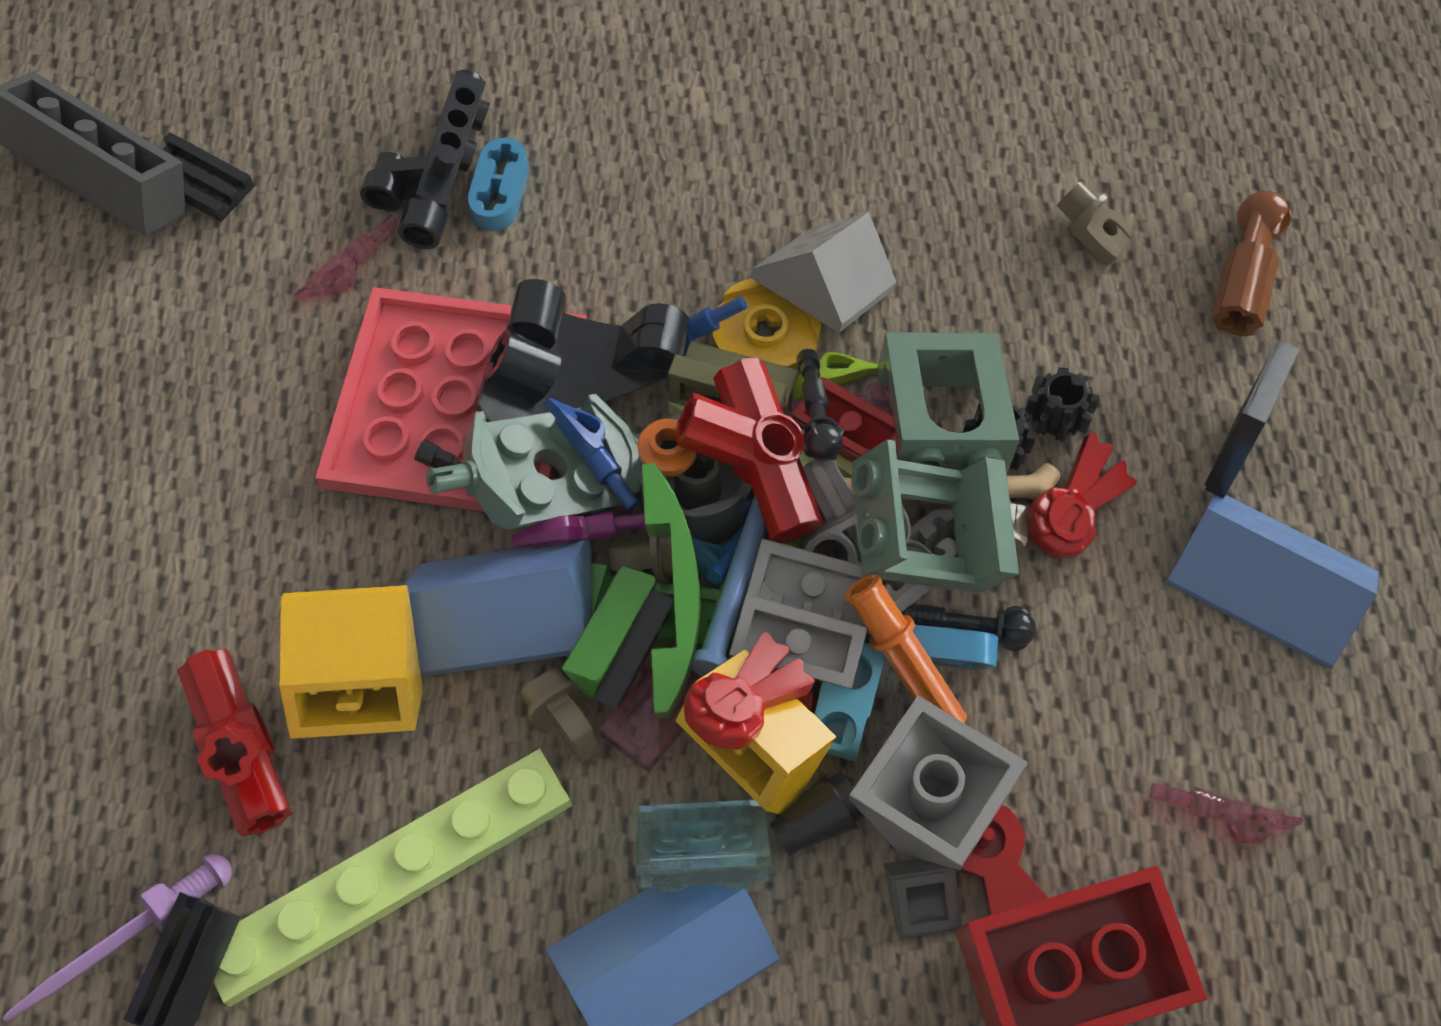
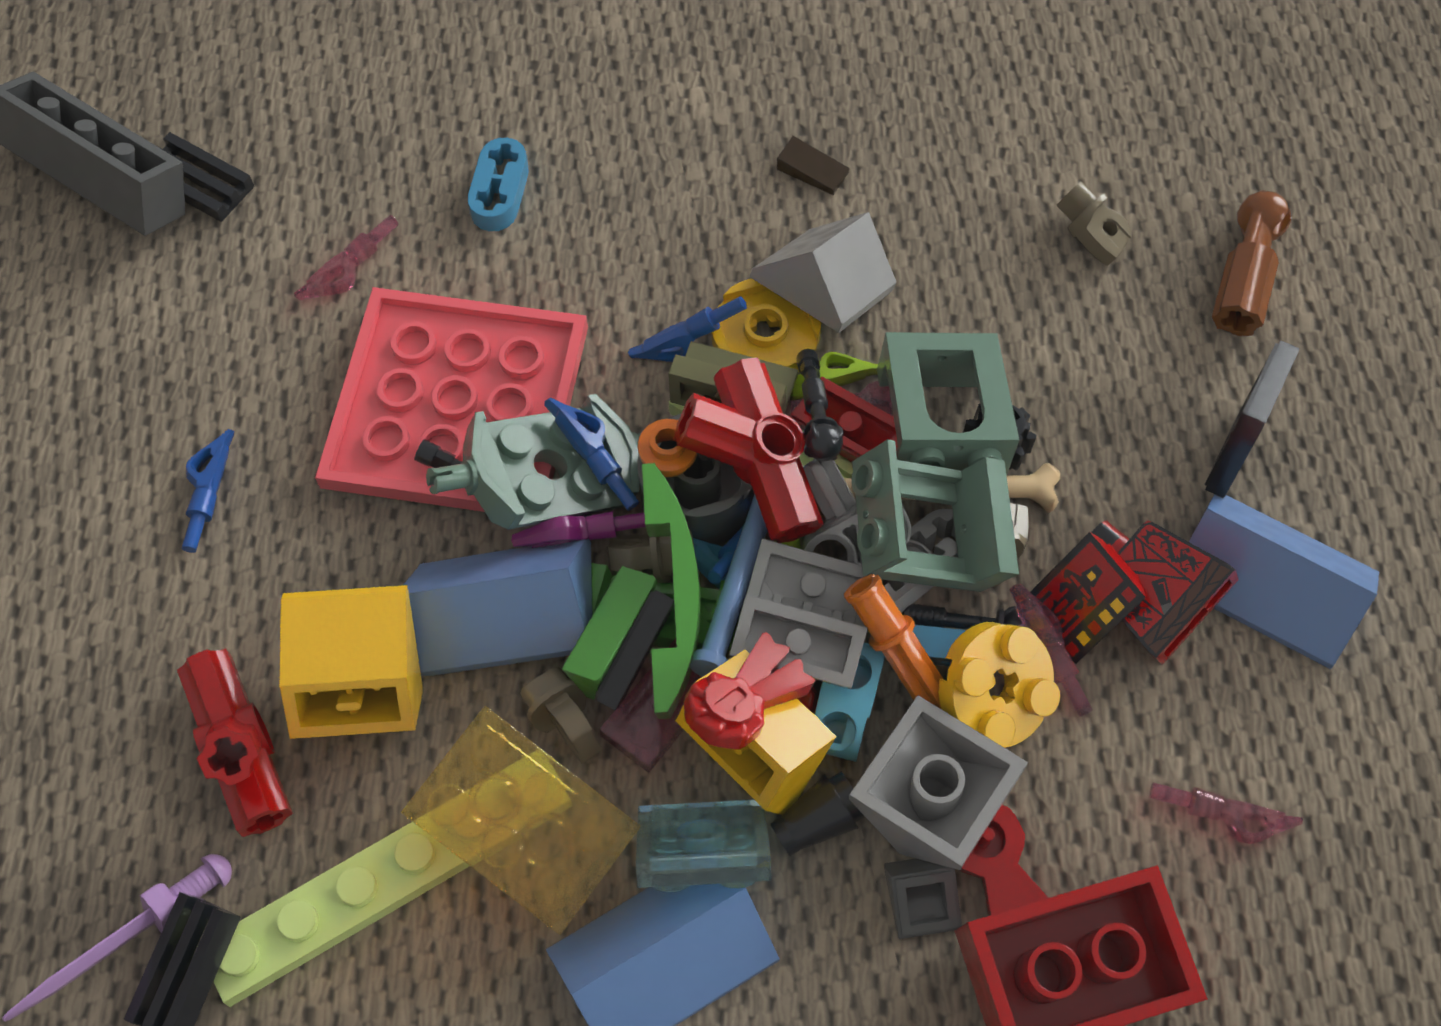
black piece [360,70,490,249] -> none
black panel [475,279,690,422] -> none
black gear [1025,367,1100,442] -> none
red piece [1027,432,1137,558] -> none
none -> blue hand [182,429,234,553]
none -> clear yellow brick [401,706,641,935]
none -> dark brown piece [777,136,849,195]
none -> yellow plate [938,622,1060,748]
none -> clear pink hand [1009,584,1093,717]
none -> piece [1020,532,1146,667]
none -> torso [1091,520,1239,665]

